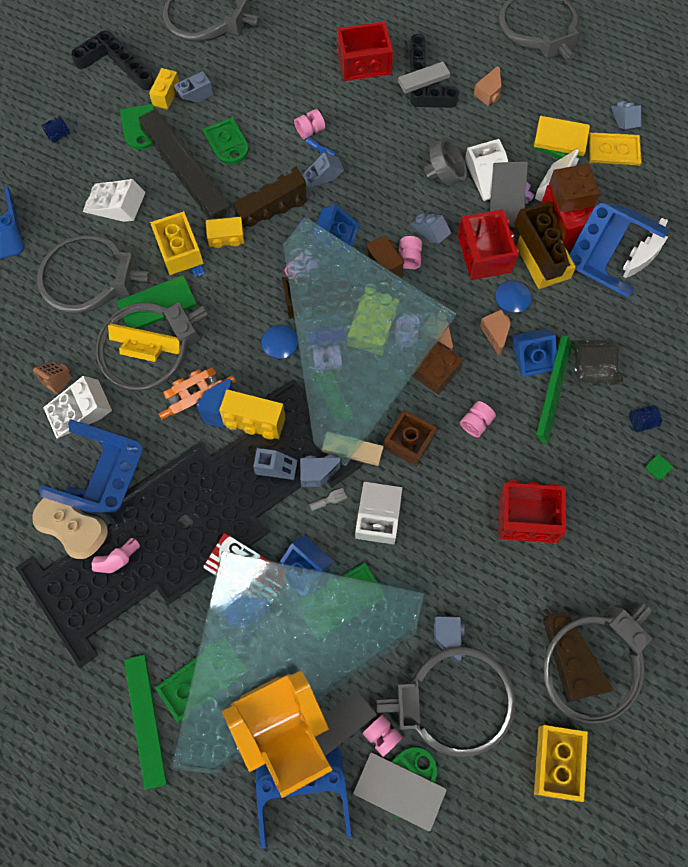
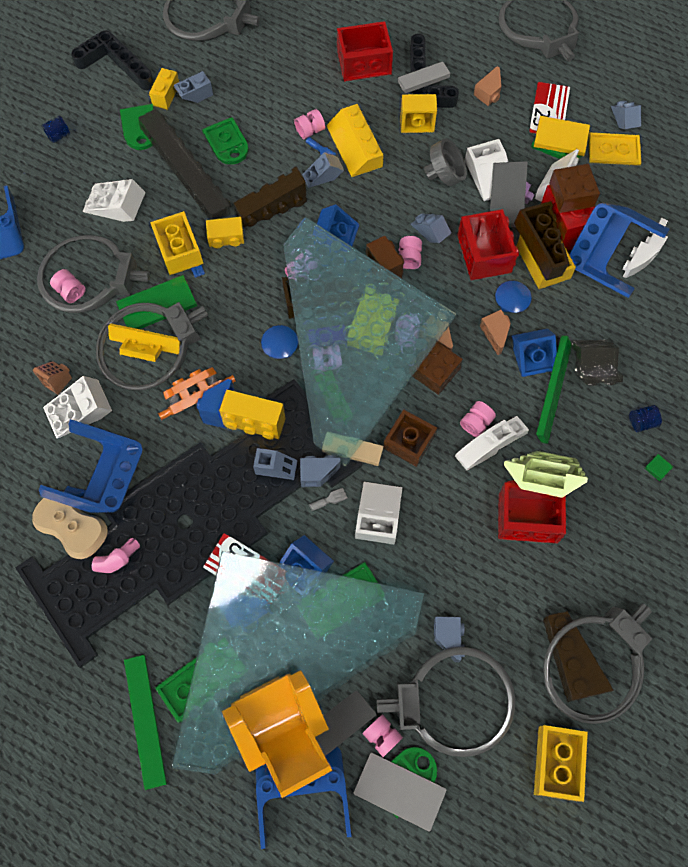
none -> bright pink wheel [50,269,85,303]
none -> yellow slope [326,104,383,177]
none -> yellow brick [400,94,437,133]
none -> white slope [455,416,529,470]
none -> yellowish green wedge [504,451,588,497]
none -> sticker [529,82,570,134]

